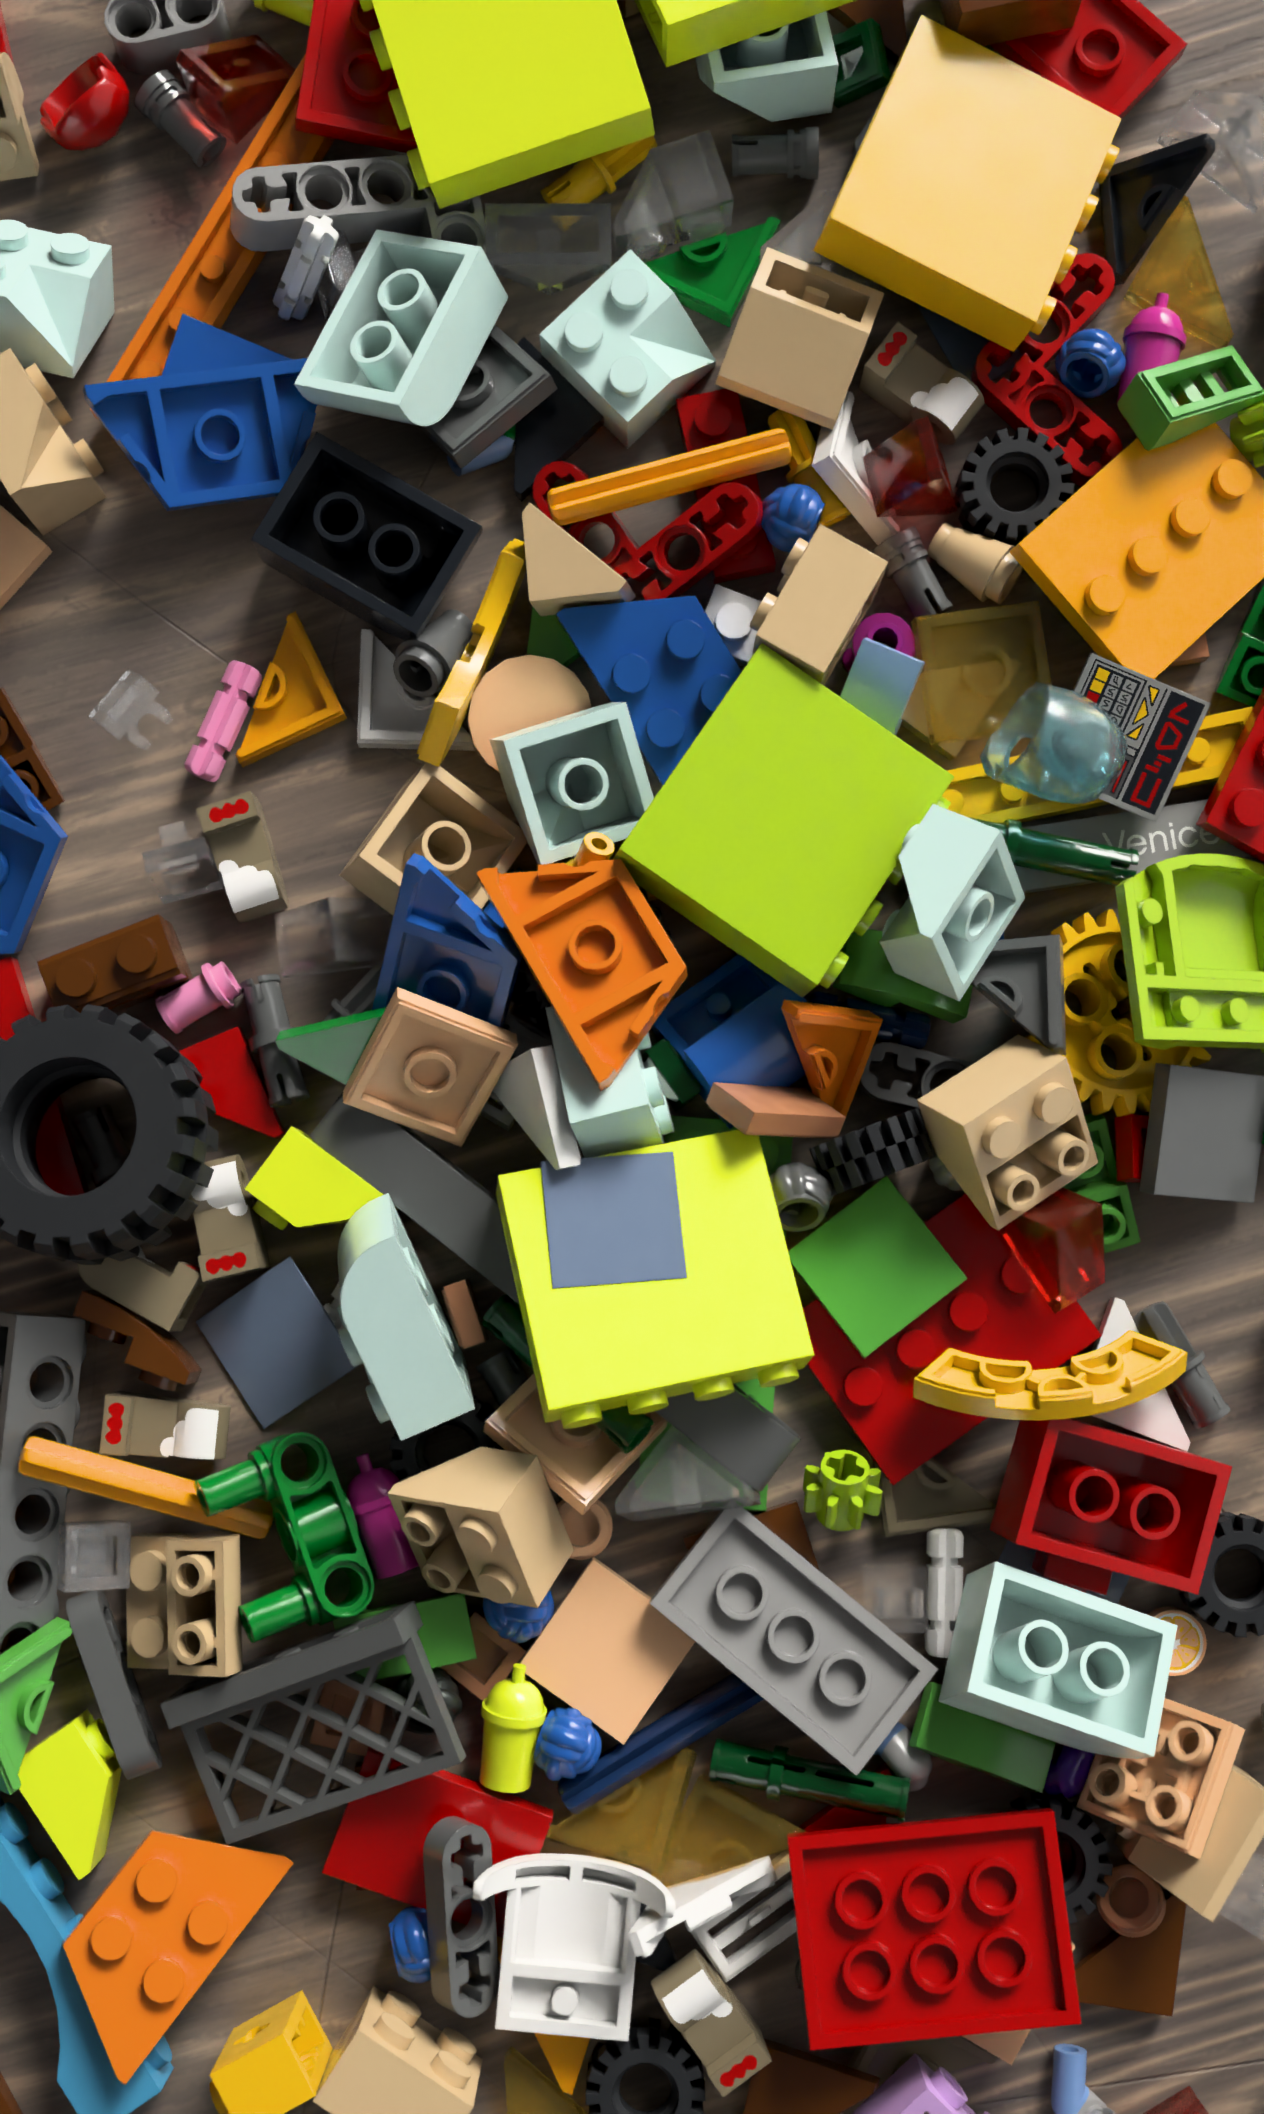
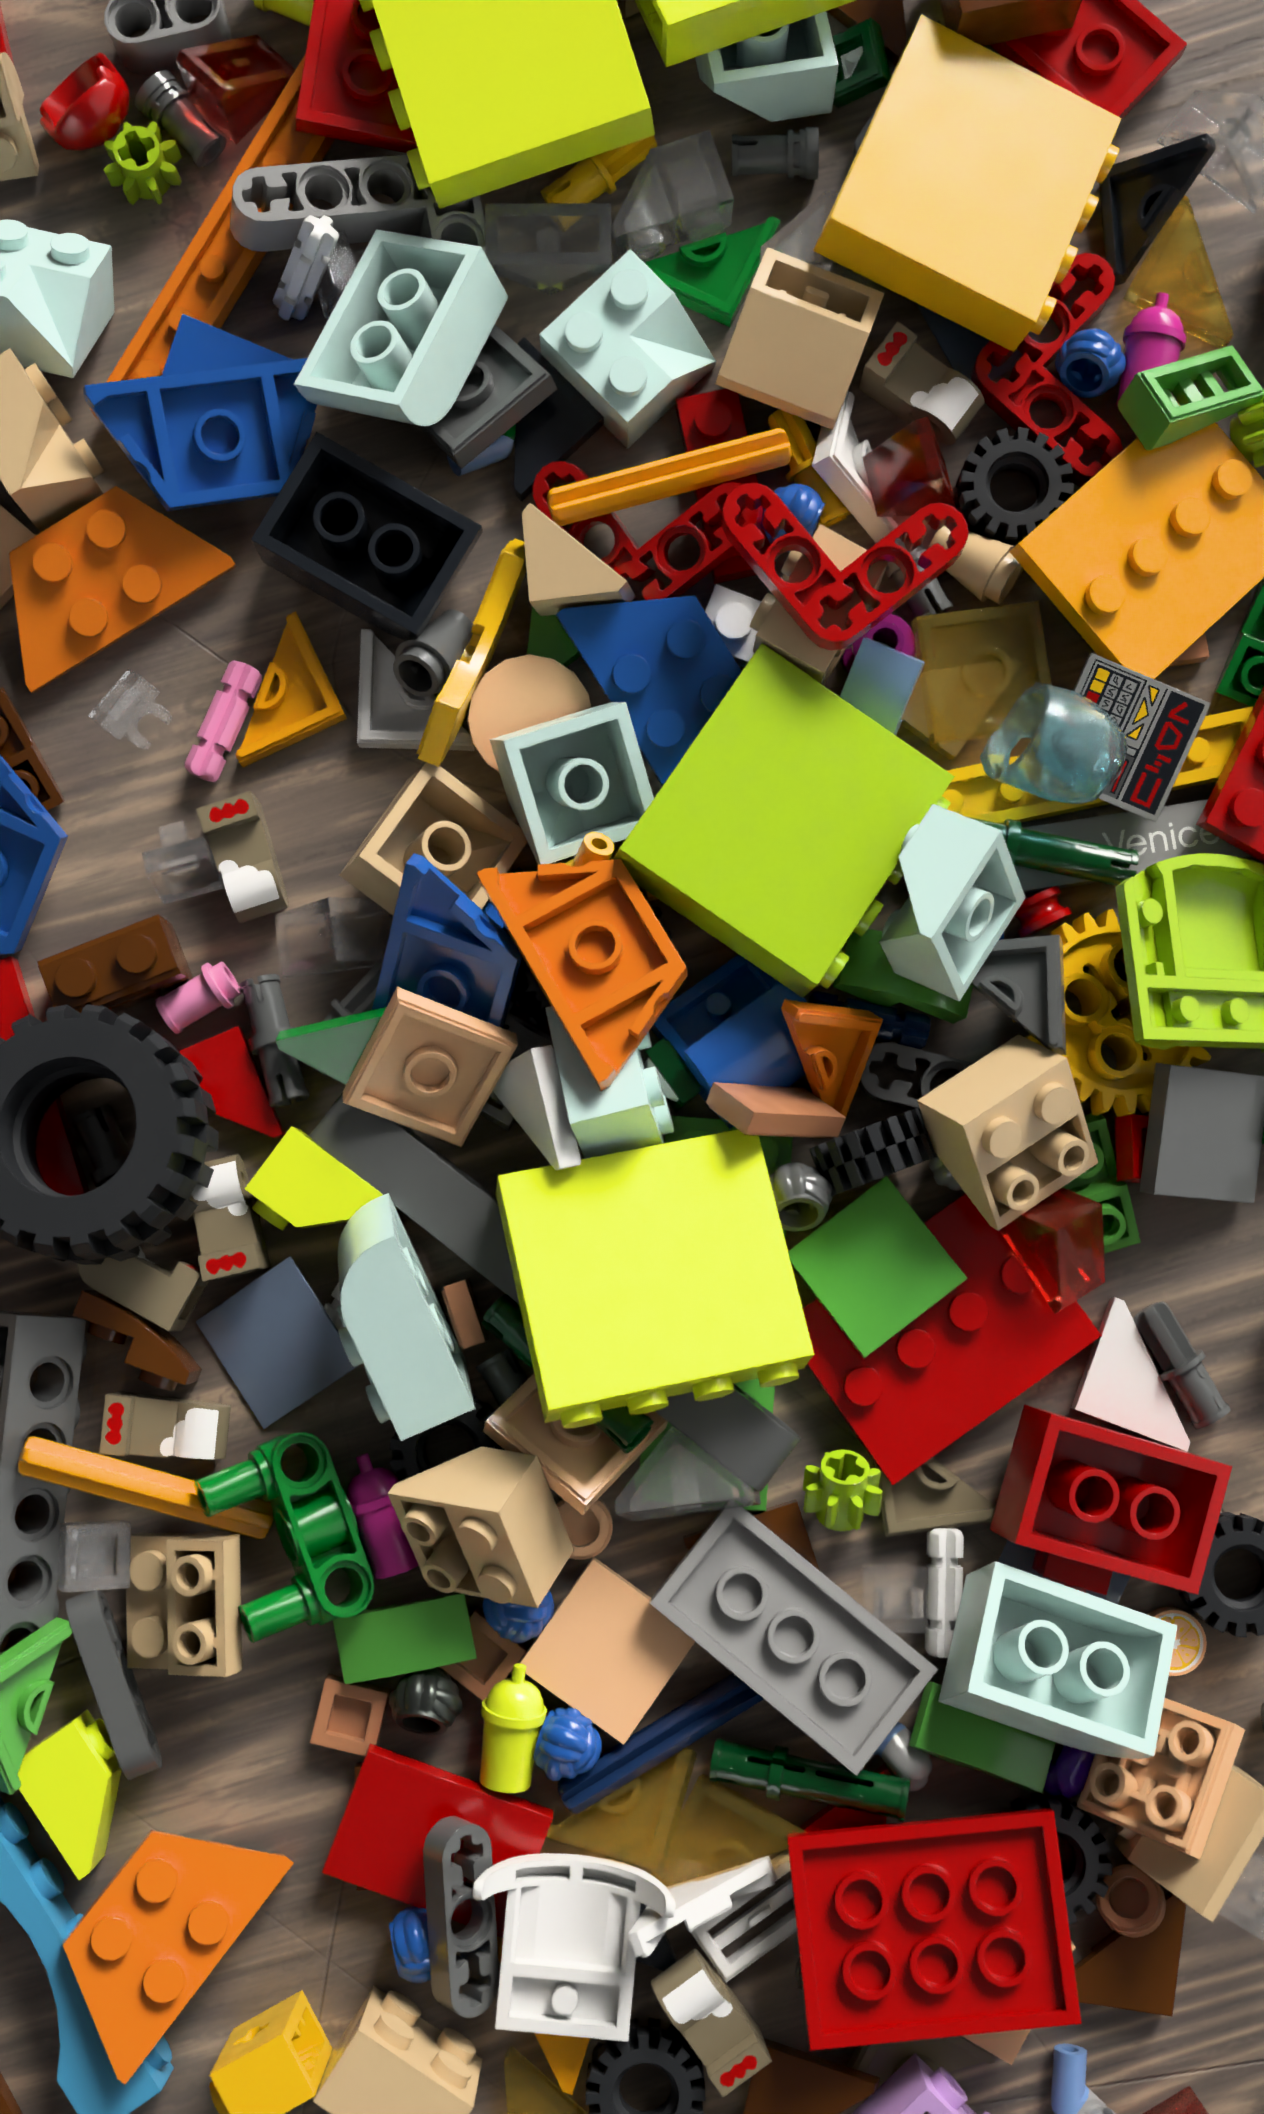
dark grey fence [160,1600,466,1845] -> none
sand blue piece [541,1151,687,1289] -> none
yellow tile [913,1330,1188,1420] -> none
none -> orange wing [9,486,237,693]
none -> lime gear [103,121,182,205]
none -> red beam [722,482,968,650]
none -> red bush [1014,885,1073,938]

